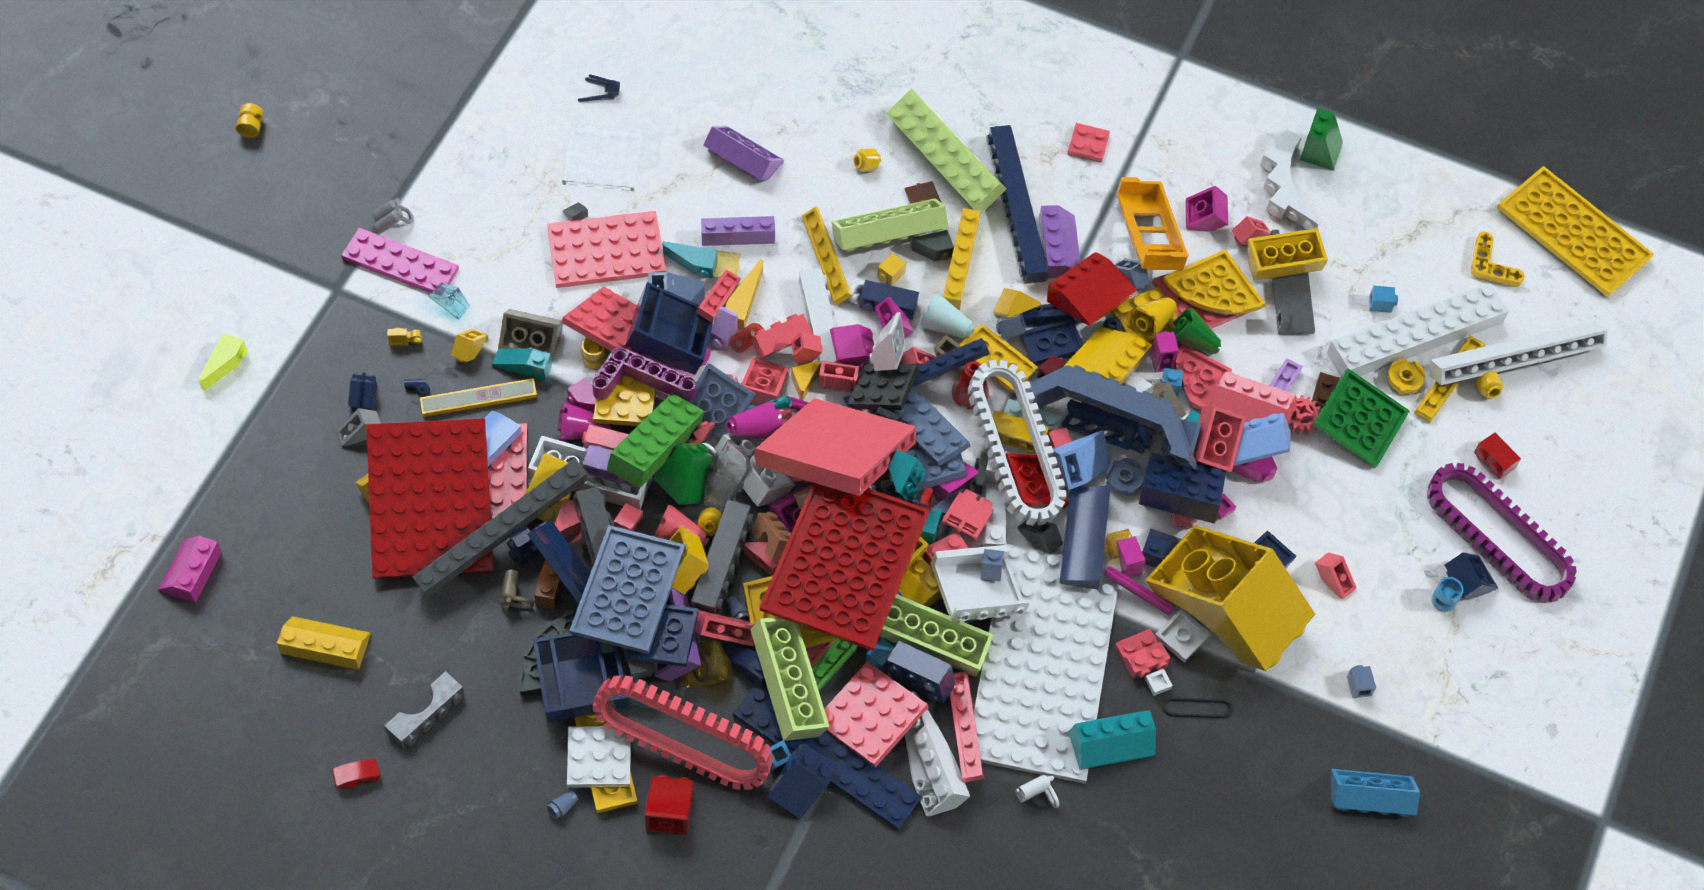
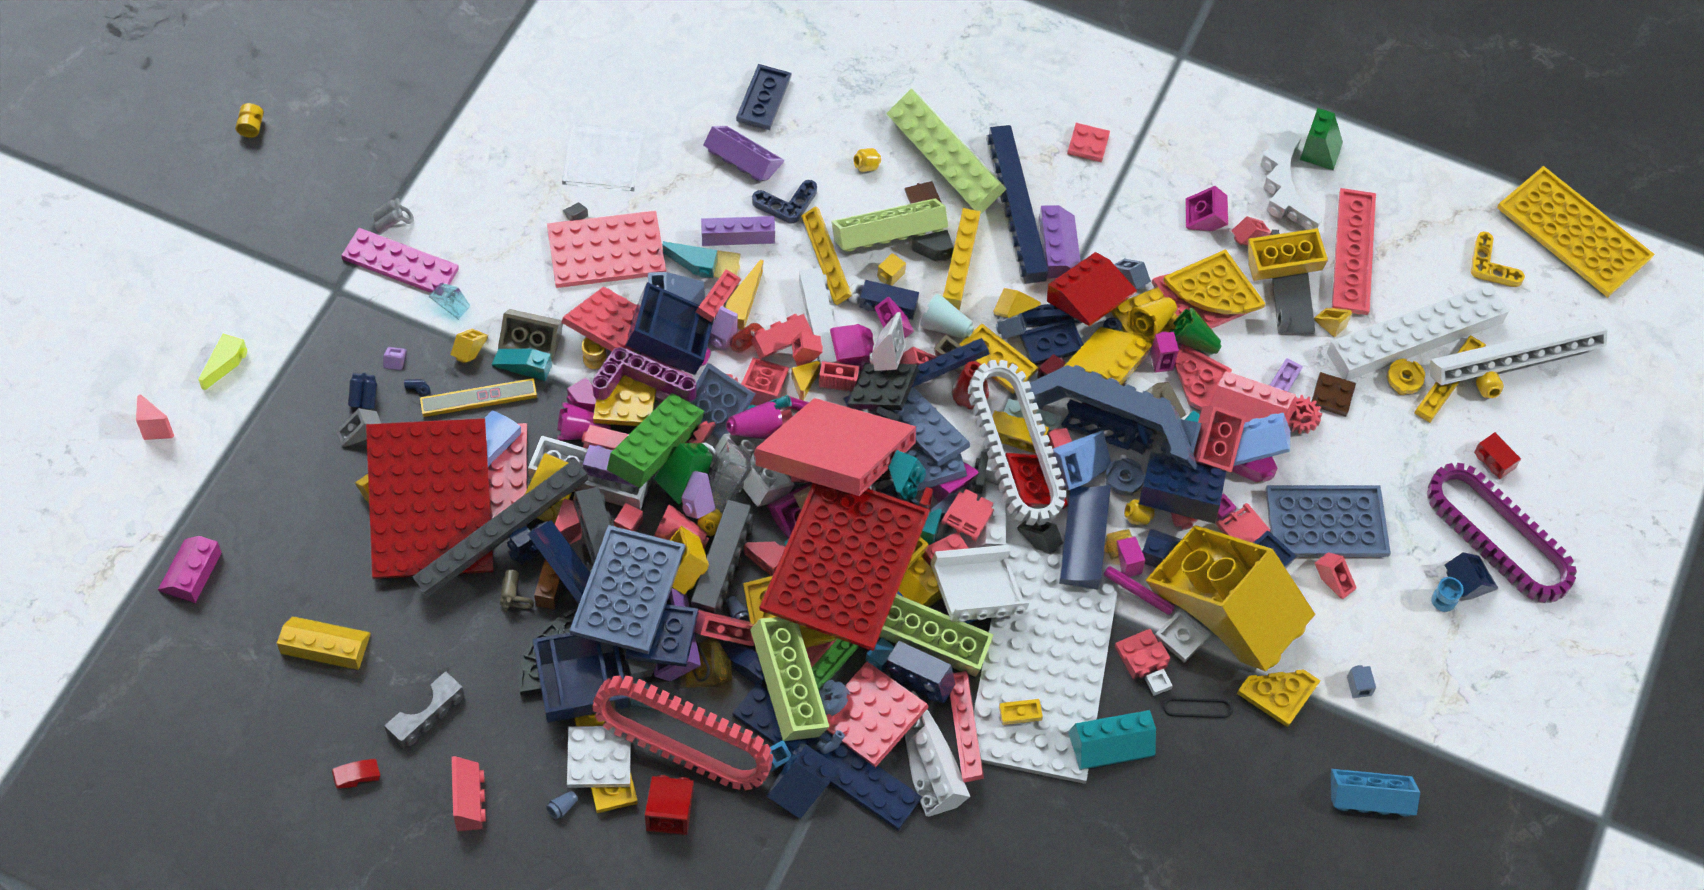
yellow plate [387,328,422,346] -> none
dark blue plant [578,74,620,102] -> none
nougat arch [751,512,791,562] -> none
sand blue brick [981,549,1004,581] -> none
white piece [1015,775,1059,808] -> none
light orange piece [1116,177,1189,270] -> none
dark azure brick [1160,368,1183,398] -> none
green plate [1312,368,1410,469] -> none
dark azure brick [1369,285,1398,313] -> none
none -> coral slope [136,394,174,440]
none -> lavender slope [383,347,406,370]
none -> coral slope [452,756,486,831]
none -> lavender slope [681,471,716,519]
none -> dark blue plate [736,64,792,130]
none -> dark blue beam [752,180,817,224]
none -> sand blue arm [816,730,845,754]
none -> sand blue plate [819,680,850,716]
none -> yellow plate [999,699,1043,725]
none -> yellow head [1124,499,1155,526]
none -> coral plate [1216,503,1271,543]
none -> yellow plate [1237,669,1321,727]
none -> sand blue plate [1265,485,1391,557]
none -> yellow slope [1314,308,1352,337]
none -> coral plate [1332,188,1376,315]

